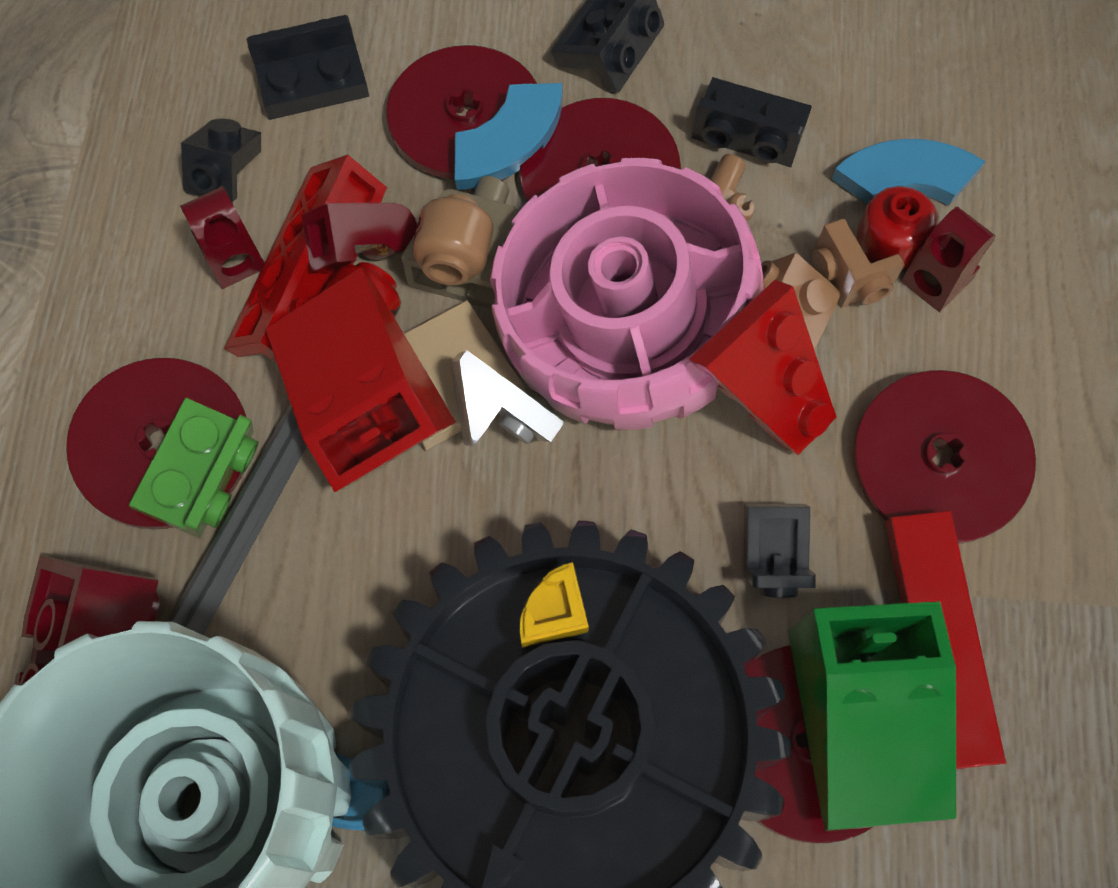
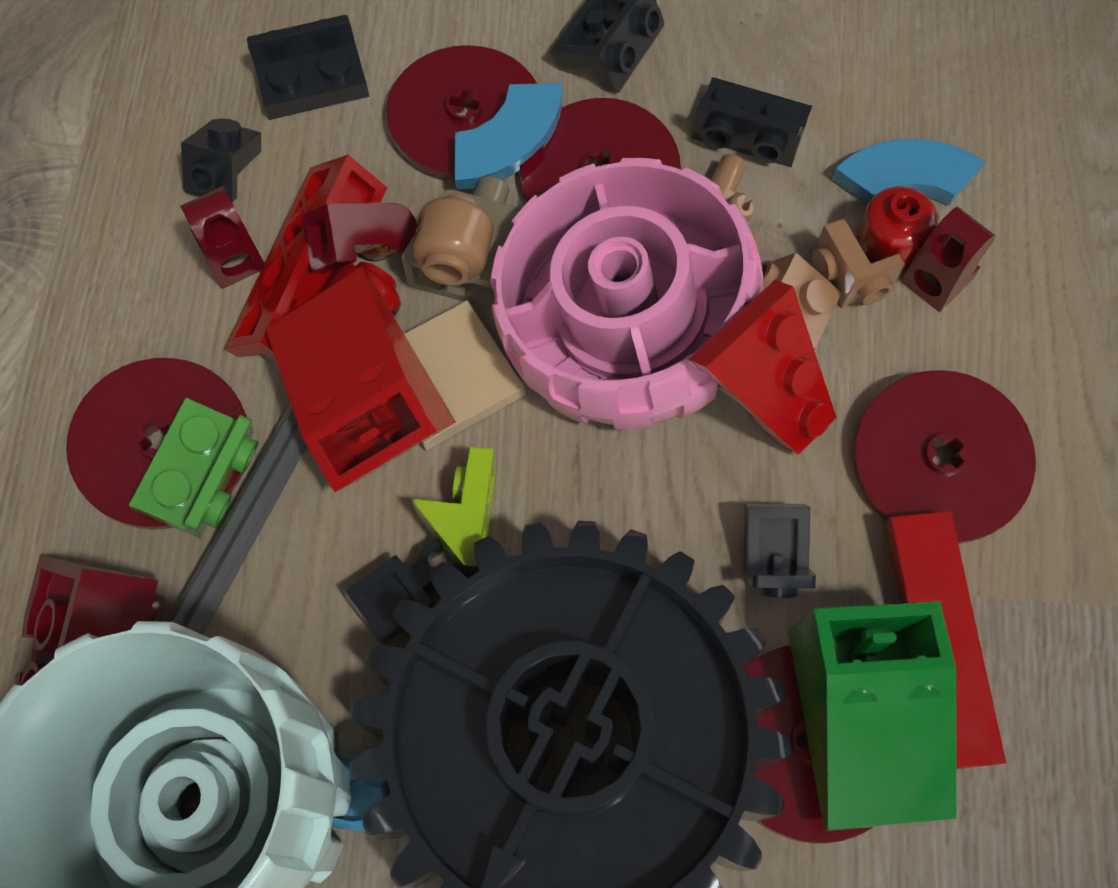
slope [451,350,564,446] -> none
yellow tile [520,562,589,648] -> none
none -> black plate [345,538,462,645]
none -> lime slope [412,446,497,578]

